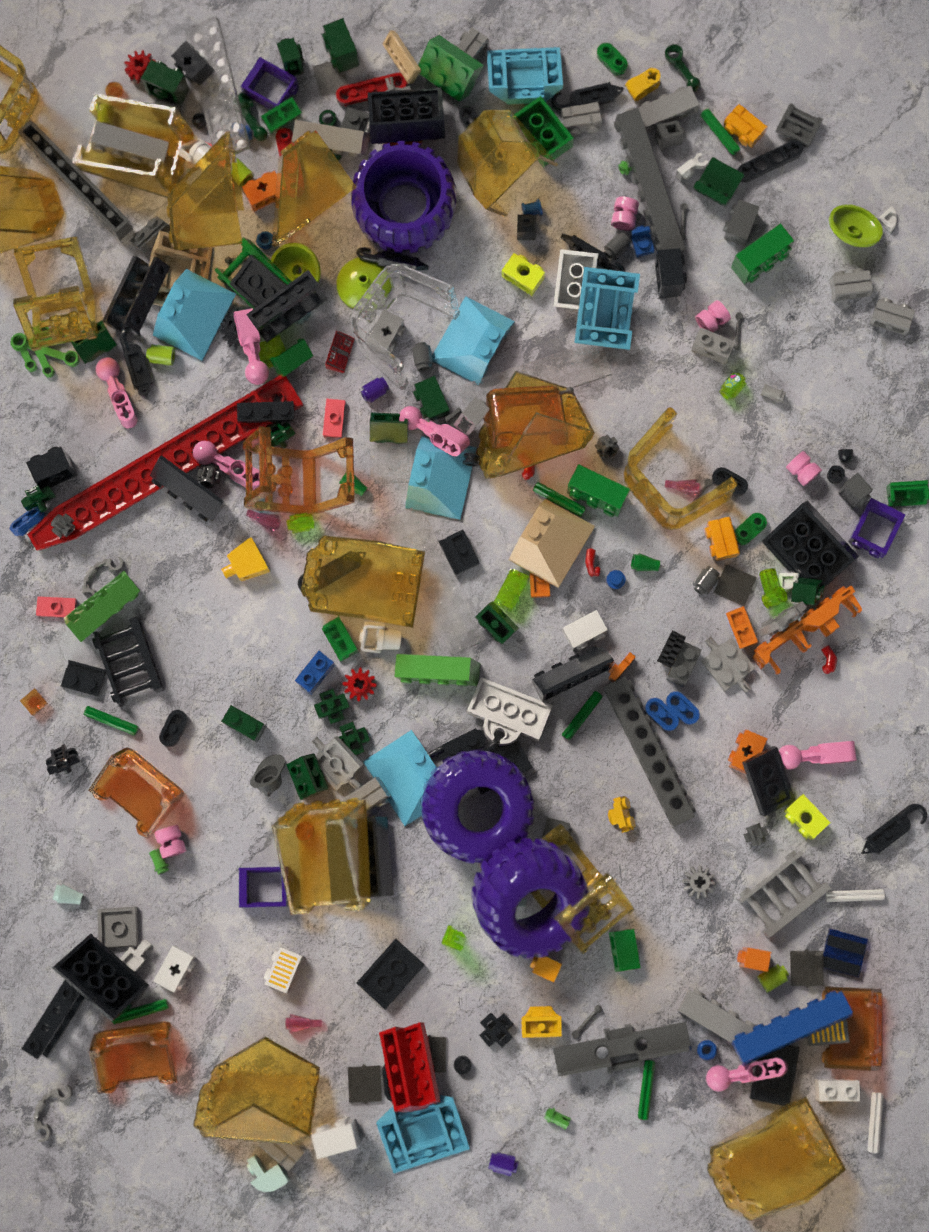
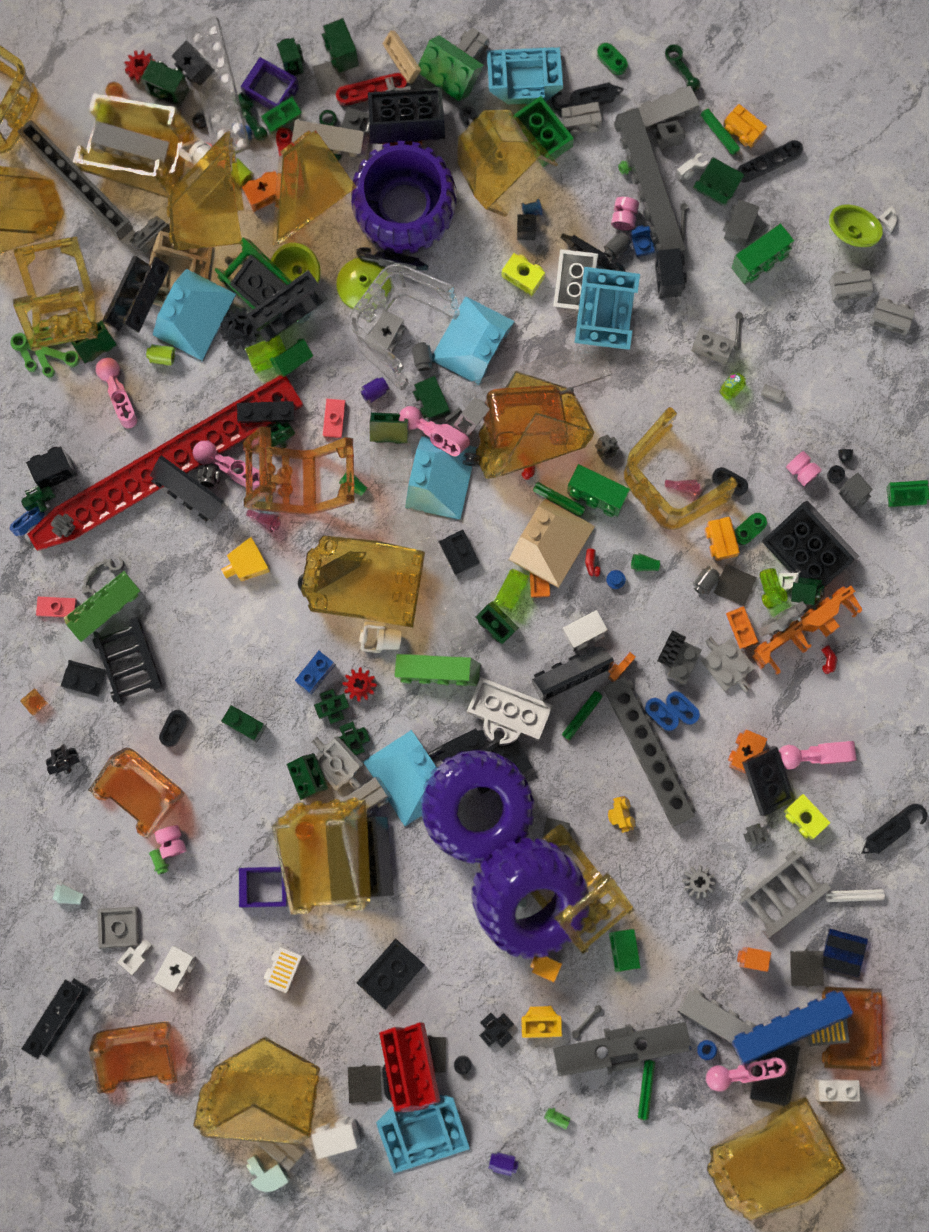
light grey piece [34,1085,73,1142] -> none
black slope [52,933,149,1021] -> none
green axle [83,706,139,735] -> none
green axle [112,999,169,1025] -> none
black plate [119,327,153,397] -> none
bright pink beam [234,308,269,385] -> none
dark grey piece [250,754,285,797] -> none
blue plate [256,231,275,250] -> none
clear pink cone [285,1014,322,1034] -> none
clear neon green brick [286,512,315,534] -> none
green hinge [322,616,358,662] -> none
slope [325,331,355,373] -> none
clear neon green hinge [441,925,465,952] -> none
yellow piece [625,68,661,101] -> none
bright pink wheel [695,300,731,333] -> none
lime brick [757,964,789,993] -> none
dark grey plate [775,103,823,148] -> none
dark purple window [848,498,906,558] -> none
white axle [868,1092,883,1153] -> none

